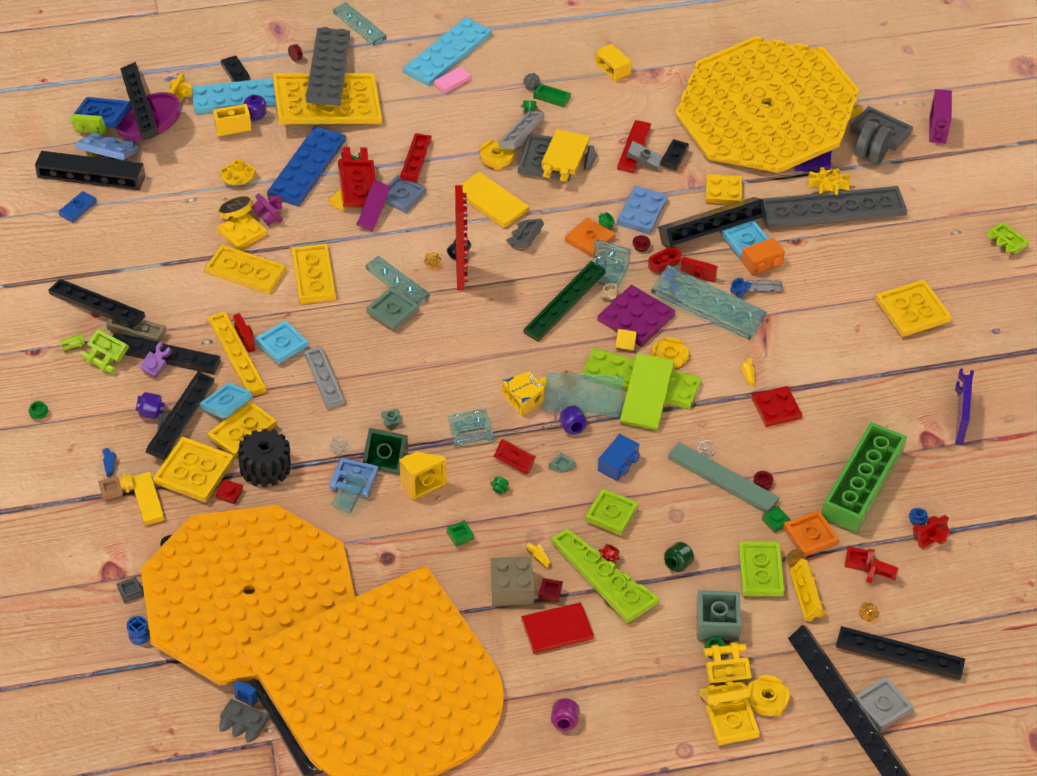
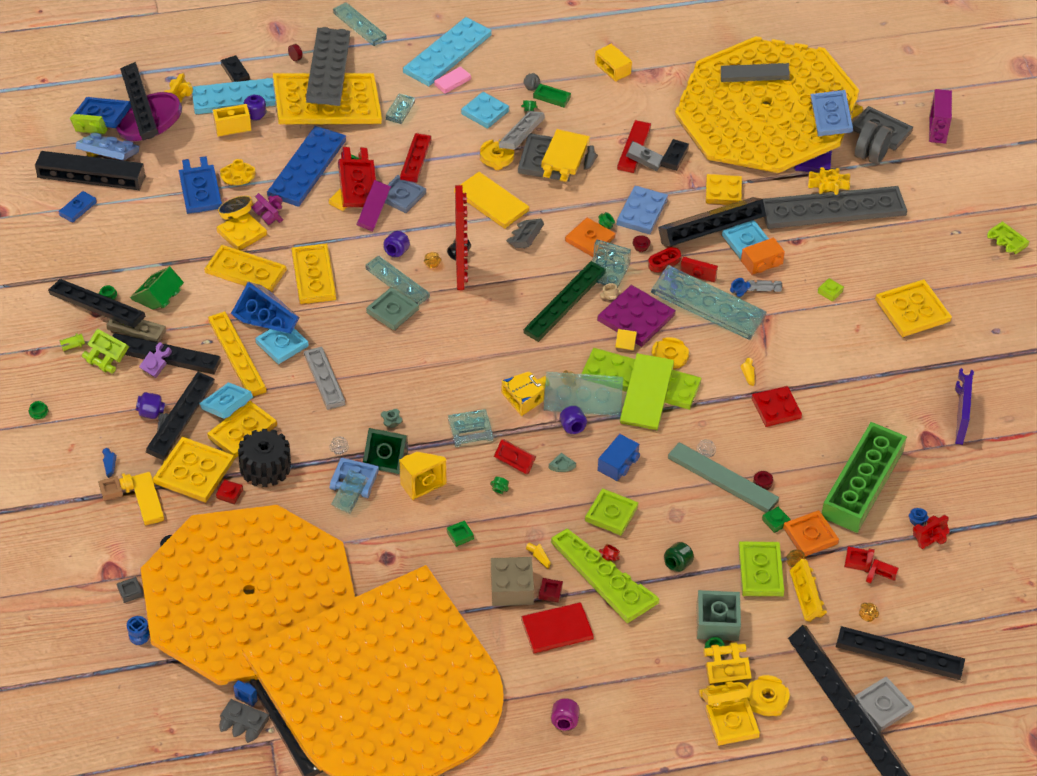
red plate [233,313,255,353] -> none
none -> green plate [99,285,118,300]
none -> green slope [130,266,184,310]
none -> blue tile [179,156,222,214]
none -> blue wedge [231,282,300,334]
none -> dark purple head [383,231,410,258]
none -> clear light blue plate [386,93,415,124]
none -> medium azure plate [461,92,509,129]
none -> dark grey tile [721,63,789,82]
none -> medium blue plate [811,90,853,136]
none -> lime plate [818,278,844,302]

